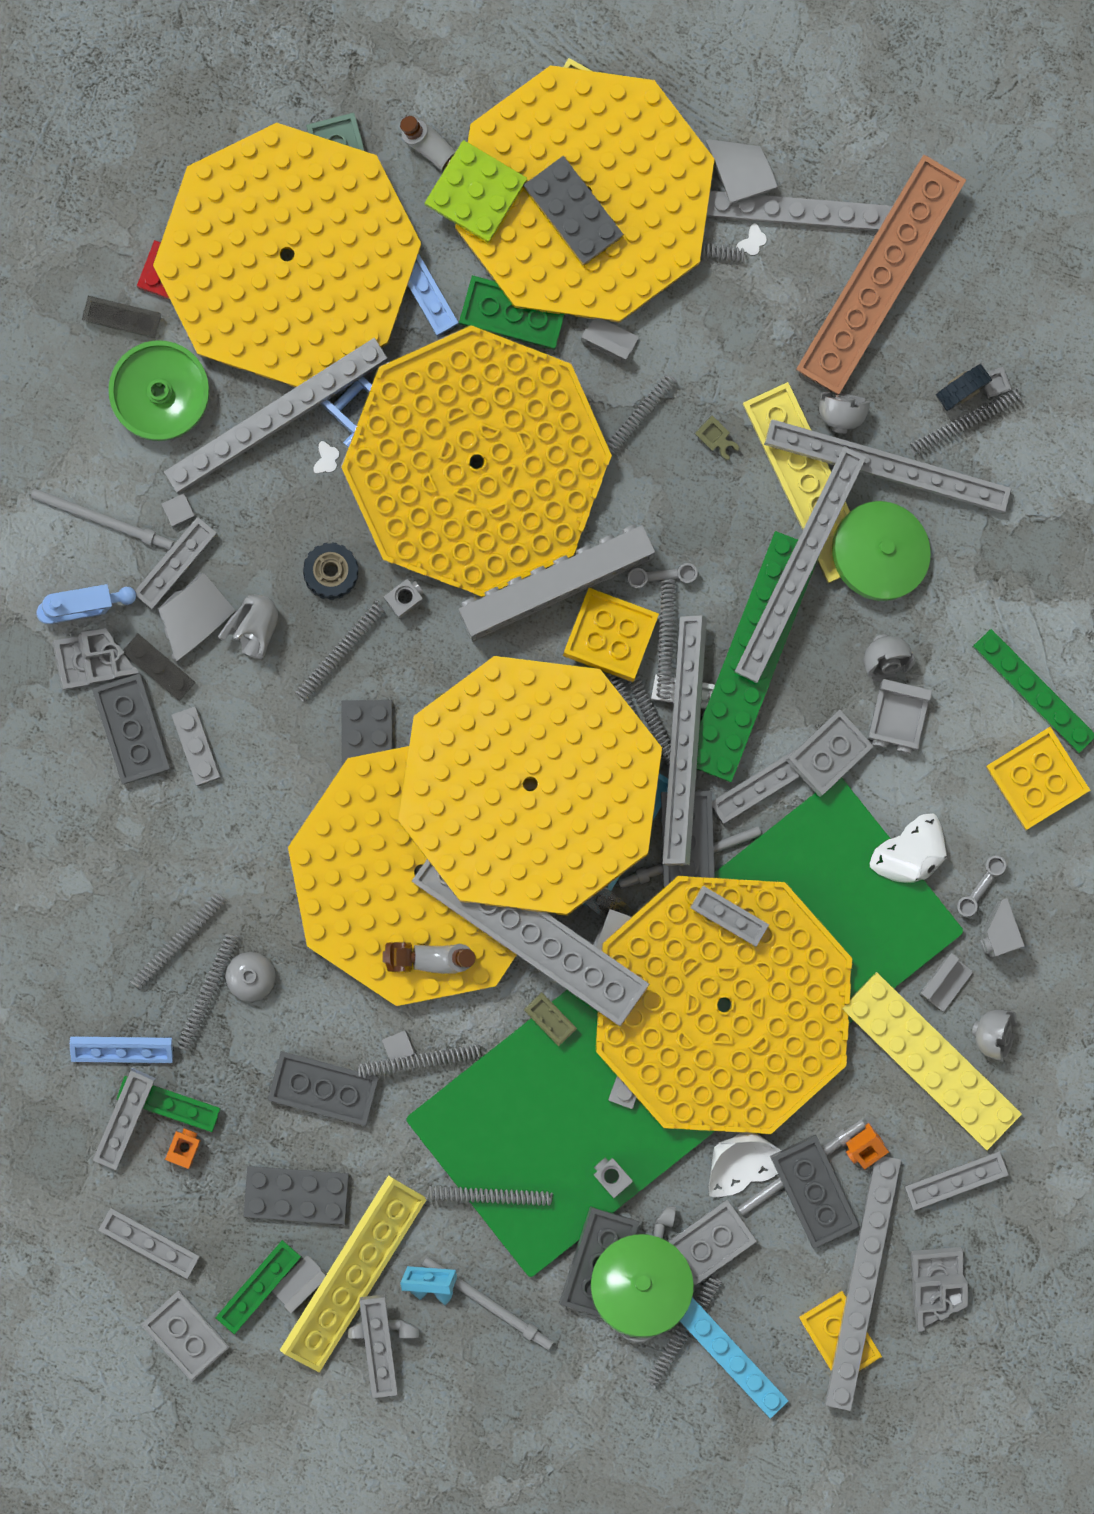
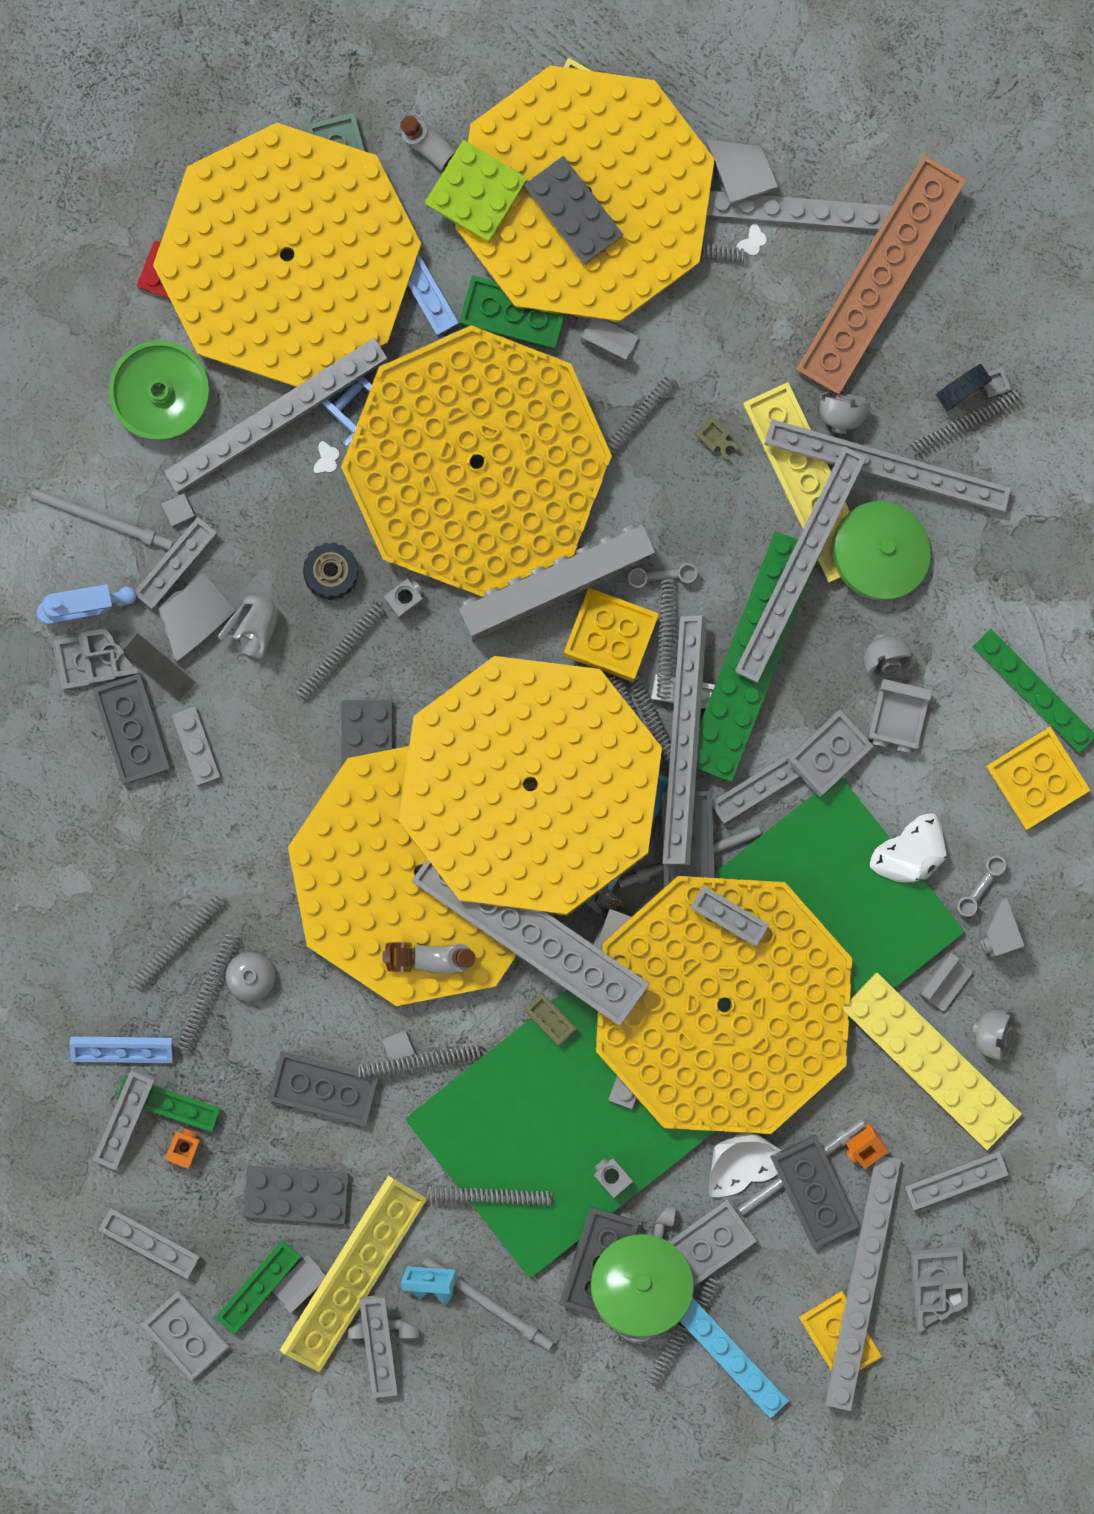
clear smoke plate [82,295,161,339] -> none

